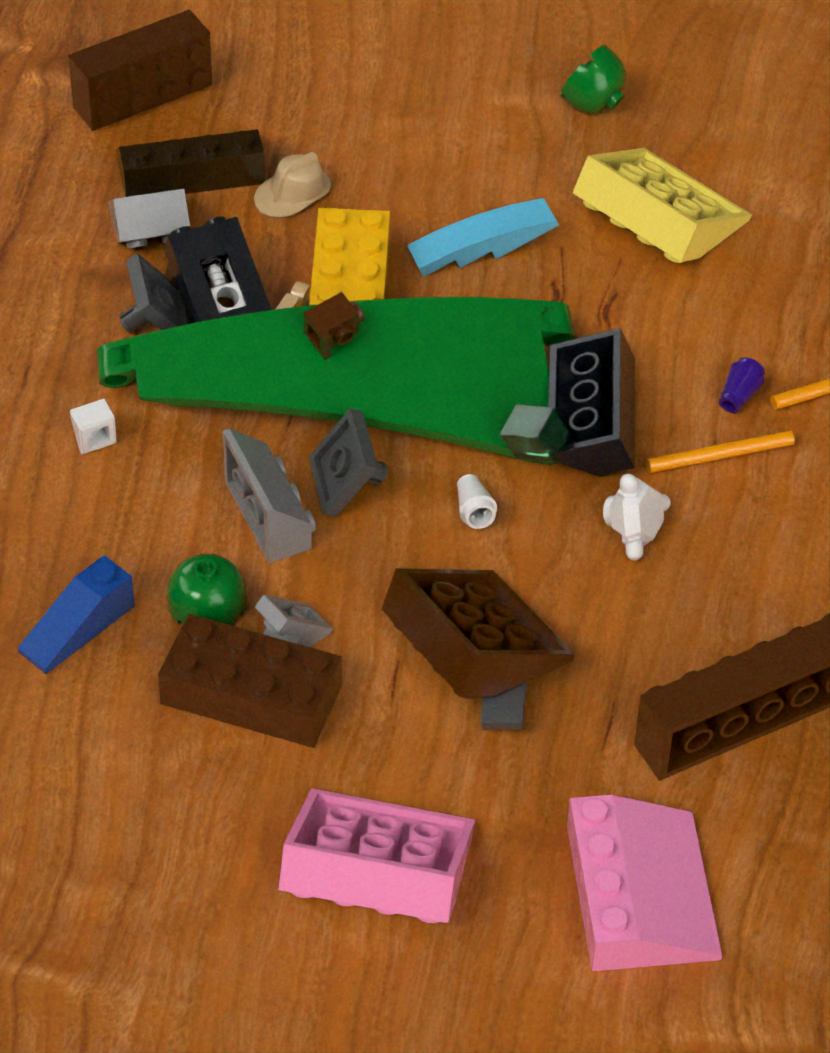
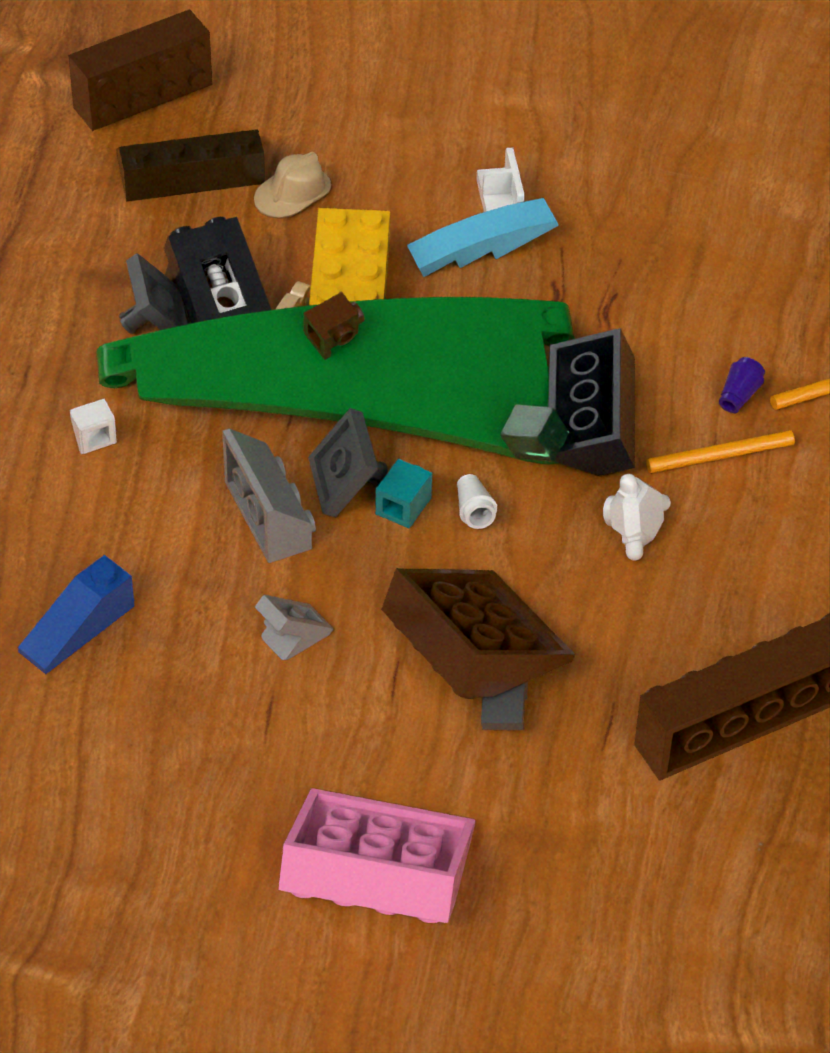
light grey slope [108,189,190,249] -> none
reddish brown brick [158,614,342,748] -> none
green cylinder [167,553,247,626] -> none
green cylinder [560,45,626,114] -> none
bright pink slope [567,795,722,971] -> none
light yellow slope [573,148,752,263] -> none
none -> teal brick [375,459,432,529]
none -> white panel [477,147,524,212]

